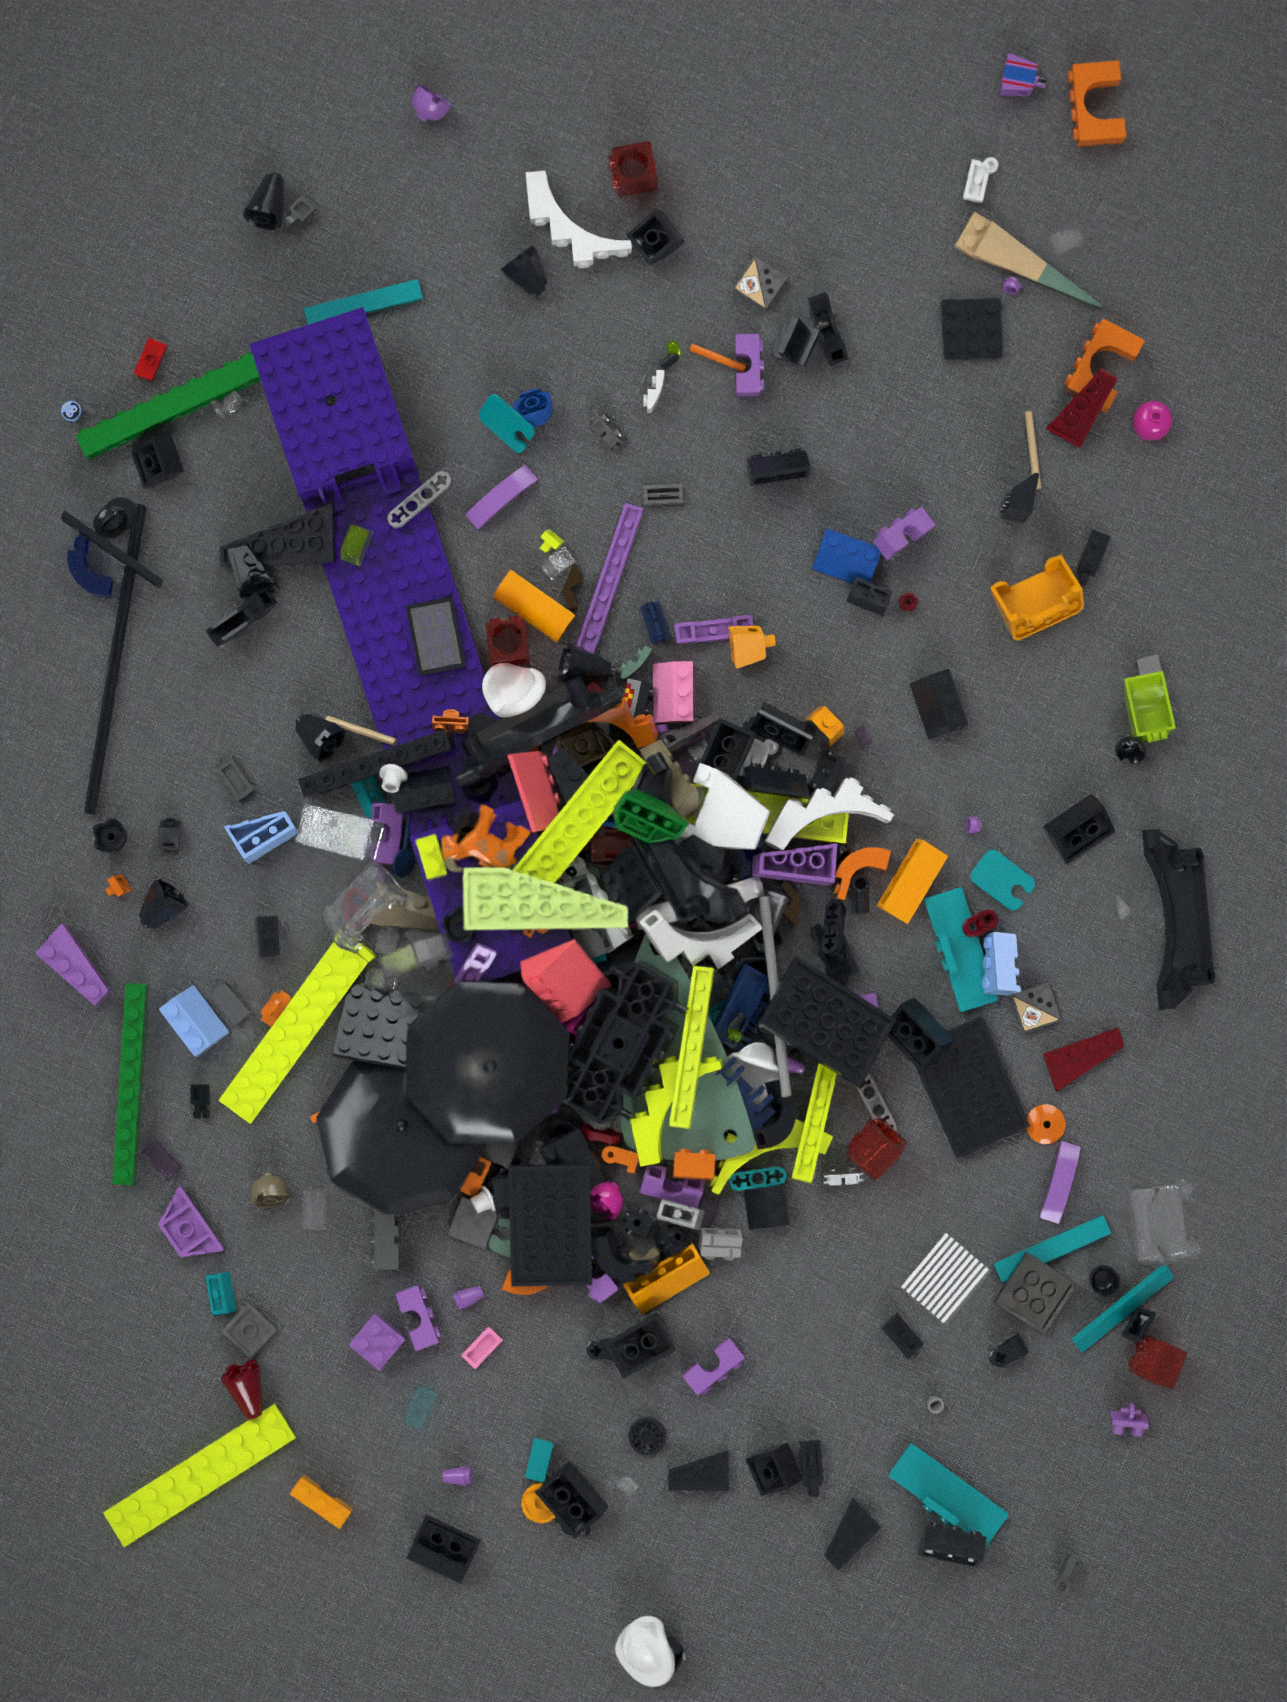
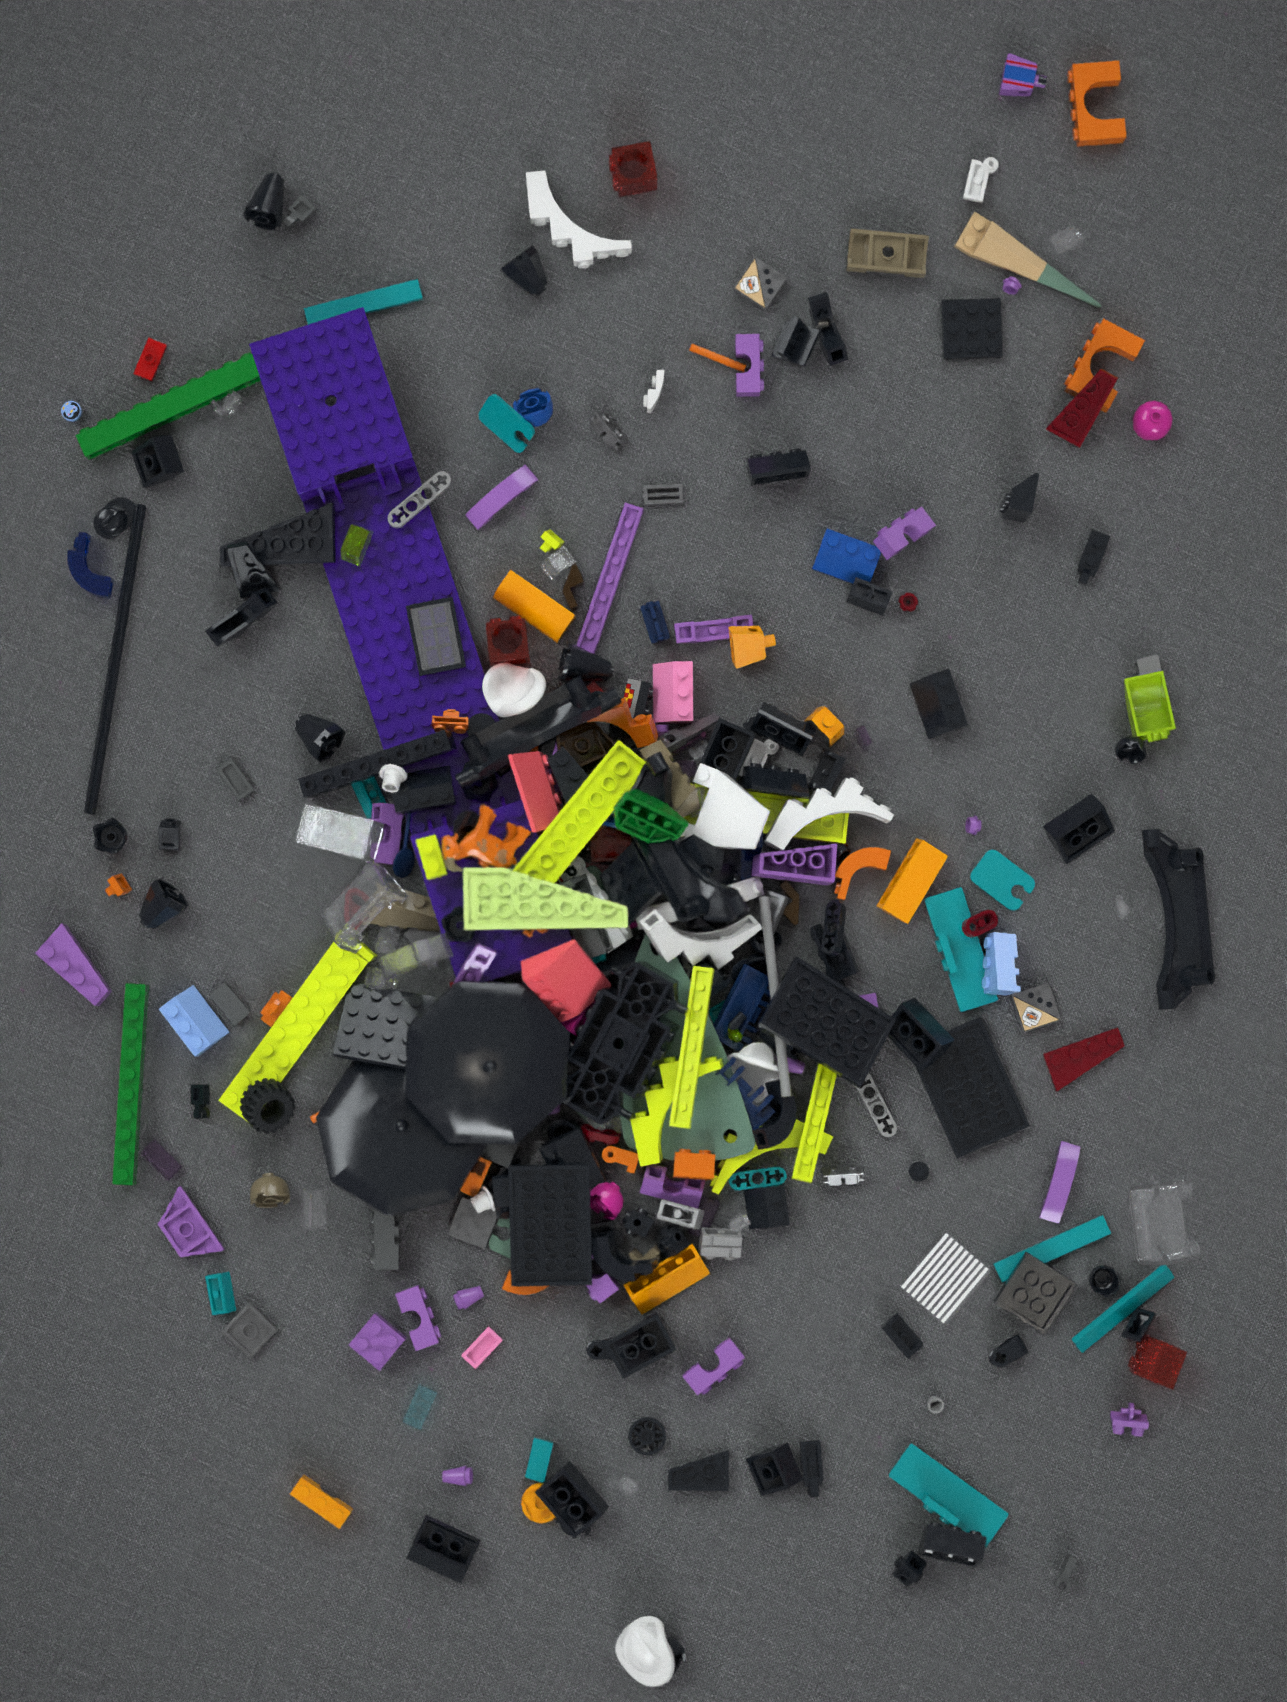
black tile [61,511,164,588] -> none
neon yellow plate [103,1403,296,1547] -> none
dark red cone [221,1359,263,1419] -> none
light blue wedge [224,811,299,864] -> none
black hinge [255,916,280,958] -> none
tan bar [325,716,398,746] -> none
medium lavender cylinder [412,84,451,122] -> none
sand green slope [619,646,652,681] -> none
black slope [626,209,685,265] -> none
arm [659,340,680,370] -> none
black wing [824,1498,881,1570] -> none
clear red brick [846,1115,908,1181] -> none
black piece [850,874,870,913] -> none
light orange windscreen [990,554,1084,640] -> none
tan bar [1024,411,1042,490] -> none
orange dish [1026,1104,1066,1144] -> none
none -> black tyre [240,1078,296,1134]
none -> clear hinge [729,1211,751,1232]
none -> dark tan piece [846,229,929,278]
none -> black brick [892,1550,927,1587]
none -> black plate [909,1162,929,1182]

